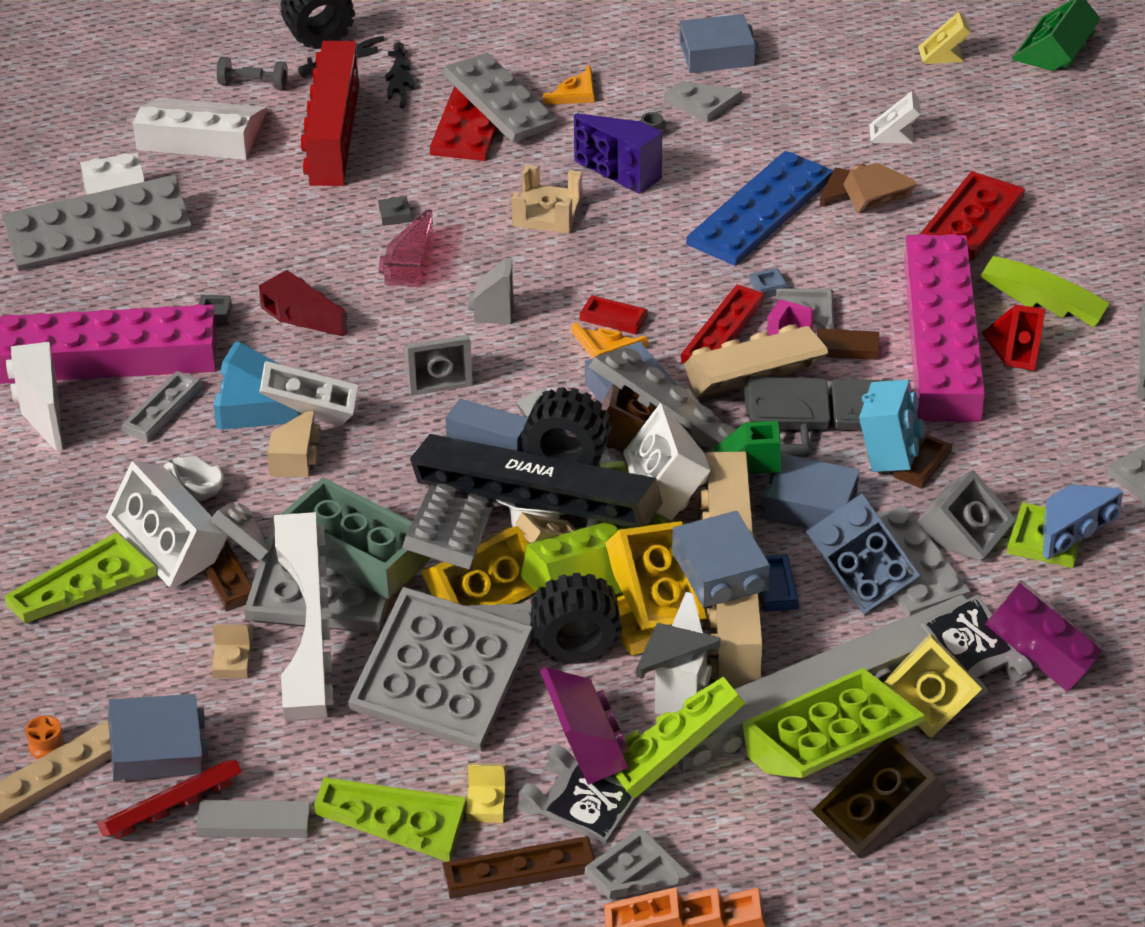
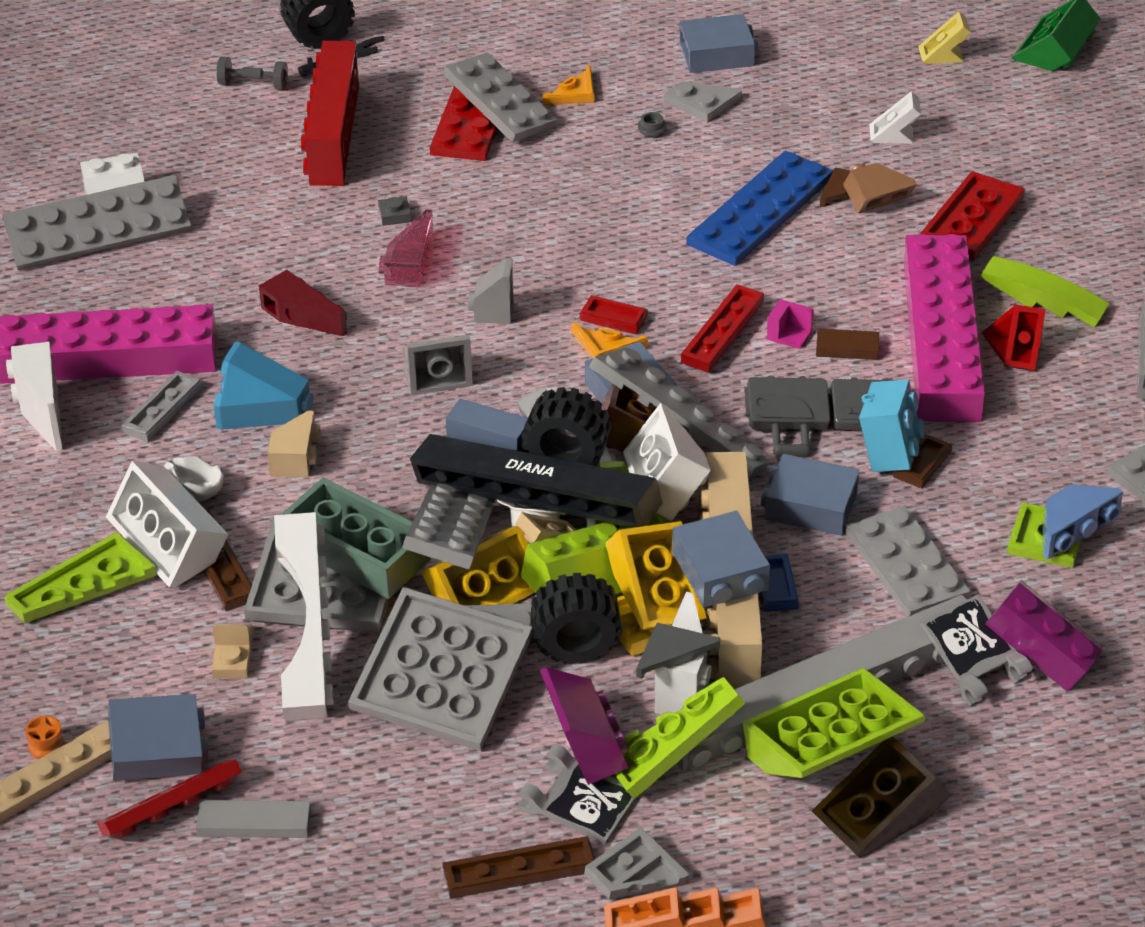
white slope [133,98,267,160] -> none
dark grey plate [198,295,232,324] -> none
light grey wing [210,502,269,561] -> none
white slope [259,361,358,425] -> none
lime wing [314,777,467,862] -> none
black piece [385,42,415,109] -> none
light yellow slope [466,763,508,823] -> none
tan panel [511,164,583,233] -> none
dark purple slope [574,113,663,194] -> none
tan slope [684,324,829,398] -> none
green slope [713,420,781,474] -> none
sand blue tile [749,268,788,298] -> none
light grey tile [776,289,834,329] -> none
sand blue slope [806,493,920,615] -> none
light yellow slope [884,633,982,739] -> none
light grey slope [916,470,1016,560] -> none

